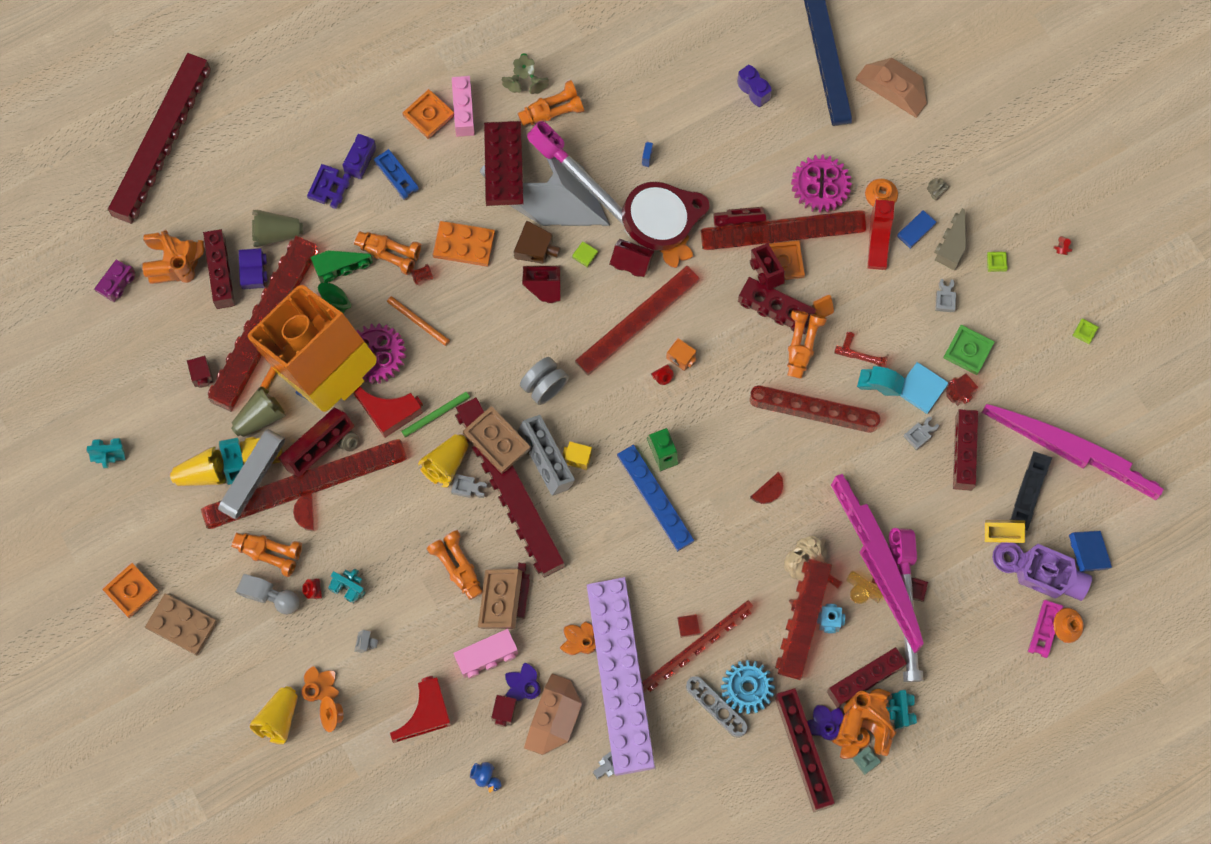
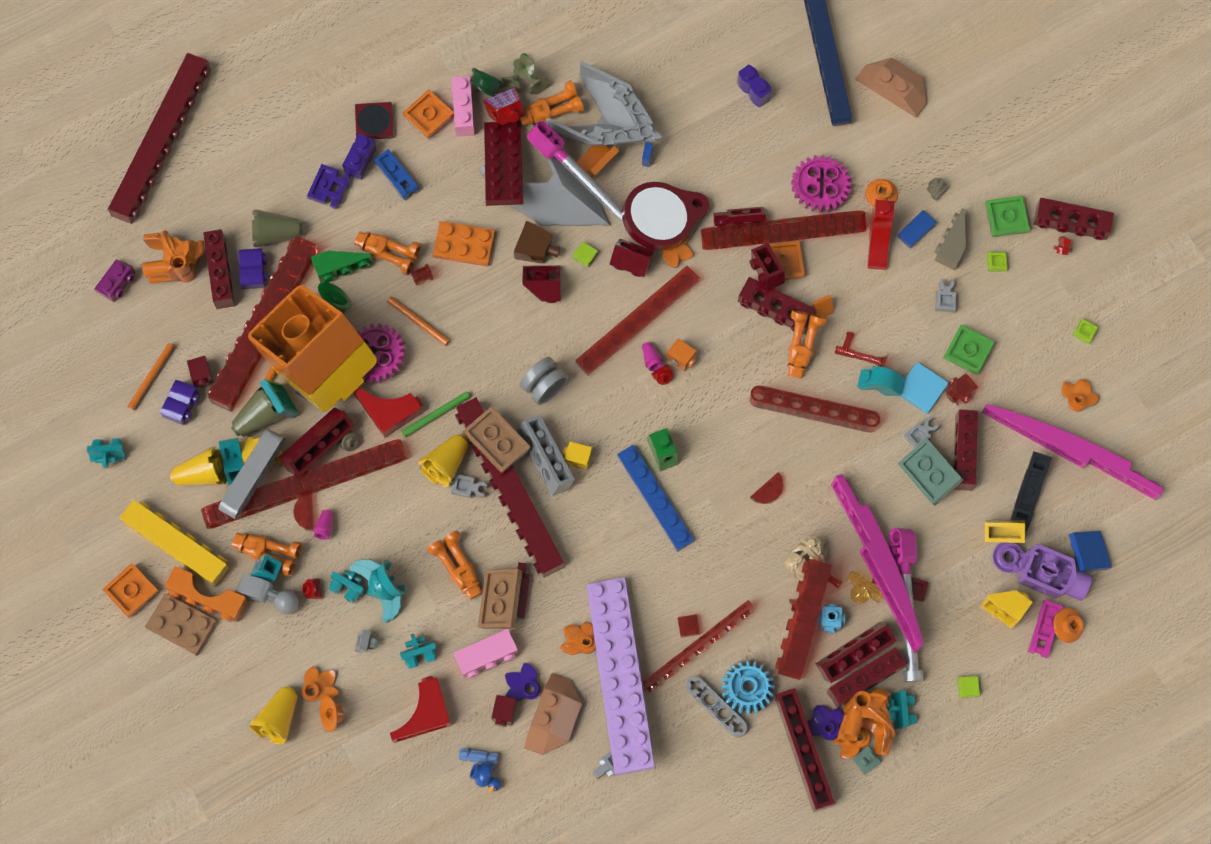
none -> yellow brick [119,499,230,587]
none -> orange bar [127,343,174,410]
none -> dark purple brick [160,380,200,425]
none -> orange arch [164,566,248,622]
none -> teal brick [250,554,282,583]
none -> teal tile [260,379,300,418]
none -> dark pink cone [313,510,334,540]
none -> teal helmet [349,559,407,623]
none -> black tile [355,102,393,139]
none -> teal hips [400,633,436,669]
none -> medium blue axle [459,748,498,765]
none -> dark green hat [470,68,504,97]
none -> red torso [483,87,525,125]
none -> light grey windscreen [546,61,662,146]
none -> orange panel [576,145,619,178]
none -> dark pink cone [641,342,663,371]
none -> dark red brick [815,621,897,684]
none -> sand green plate [898,438,964,506]
none -> lime tile [957,676,980,698]
none -> yellow slope [980,590,1032,629]
none -> bright green plate [985,195,1030,237]
none -> dark red brick [1033,197,1114,240]
none -> orange plate [1062,379,1099,412]

